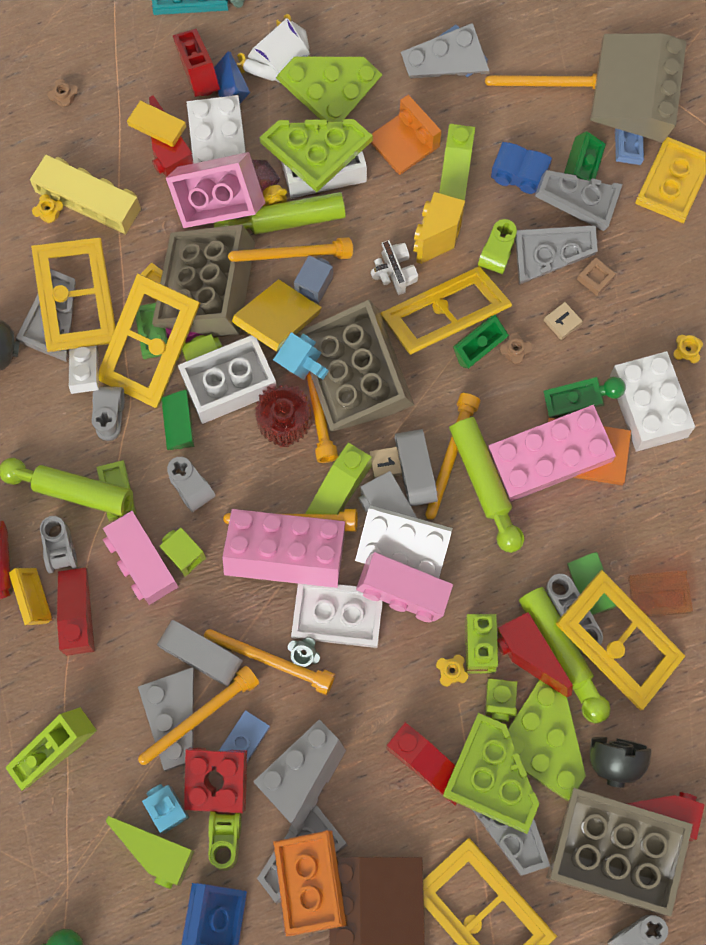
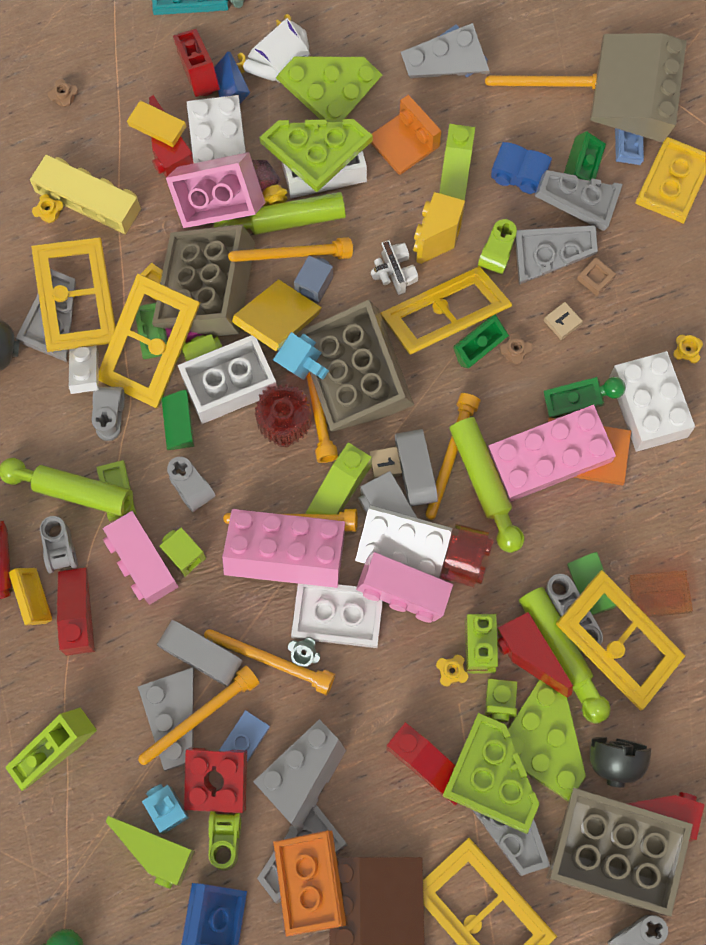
none -> clear red brick [440,523,494,588]

